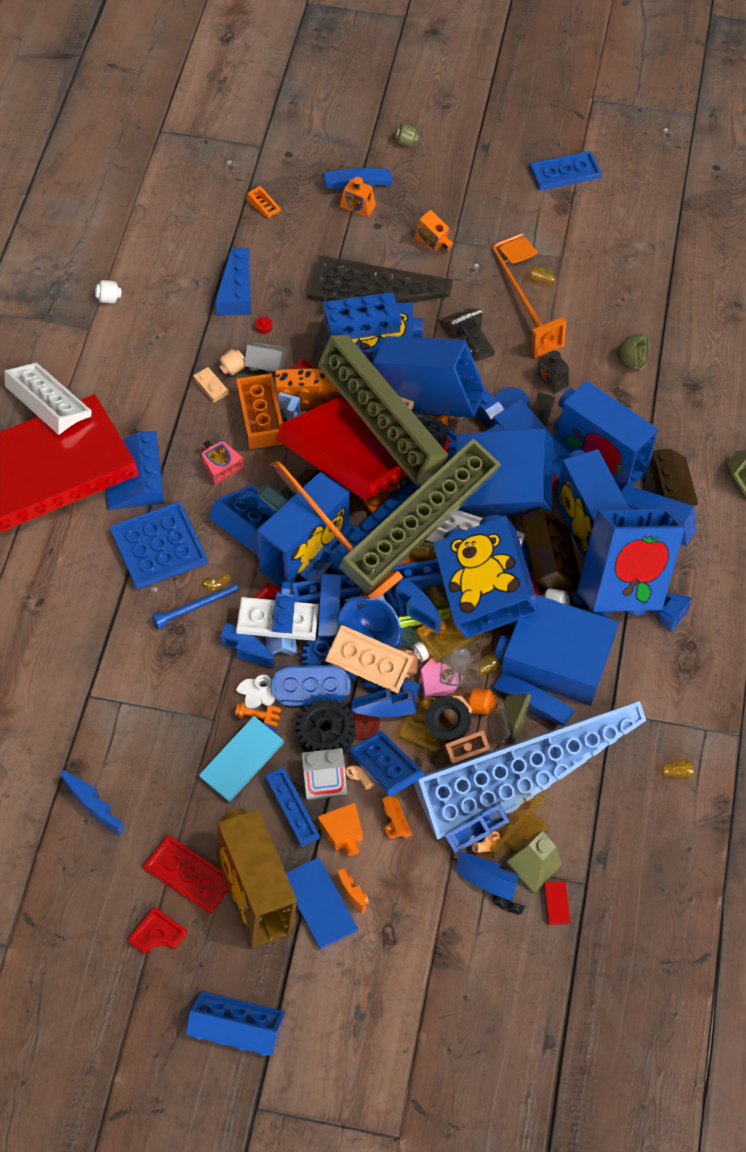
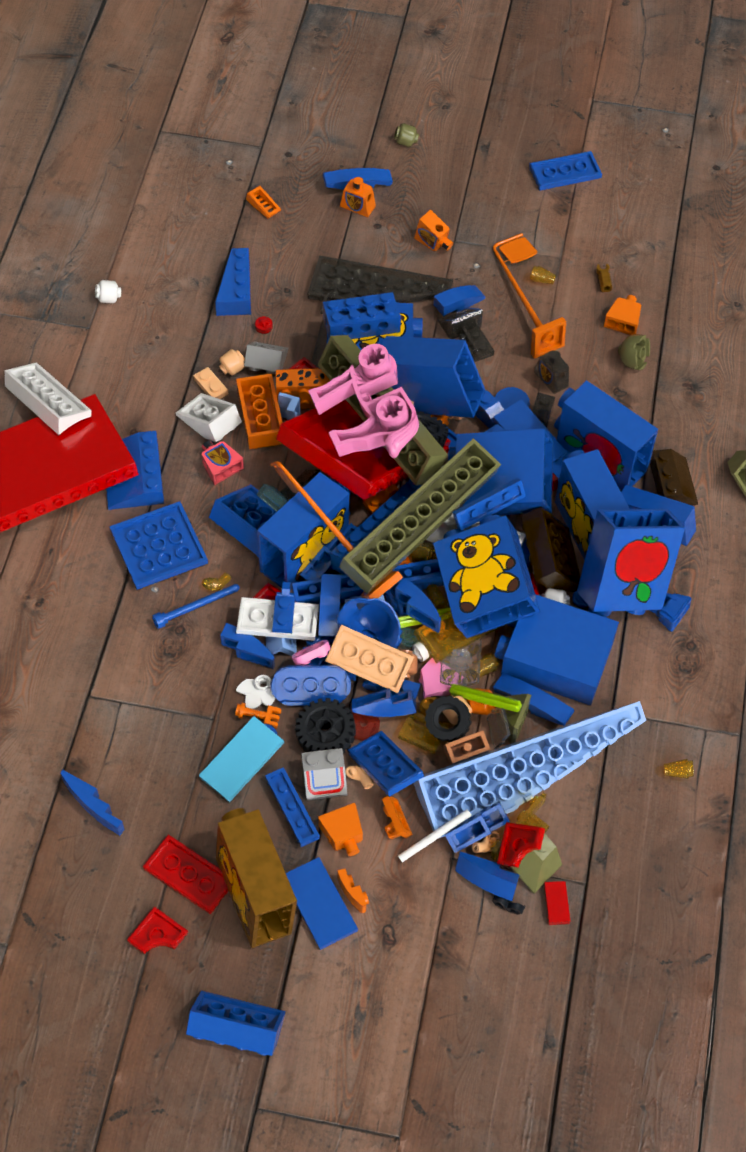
none -> white slope [176,393,242,442]
none -> bright pink plate [292,640,331,665]
none -> bright pink animal [308,344,419,458]
none -> white bar [398,809,472,862]
none -> blue slope [433,285,485,316]
none -> lime axle [449,684,522,712]
none -> blue plate [452,478,526,531]
none -> red tile [497,822,545,868]
none -> pearl gold bar [596,264,612,292]
none -> orange torso [604,295,641,335]

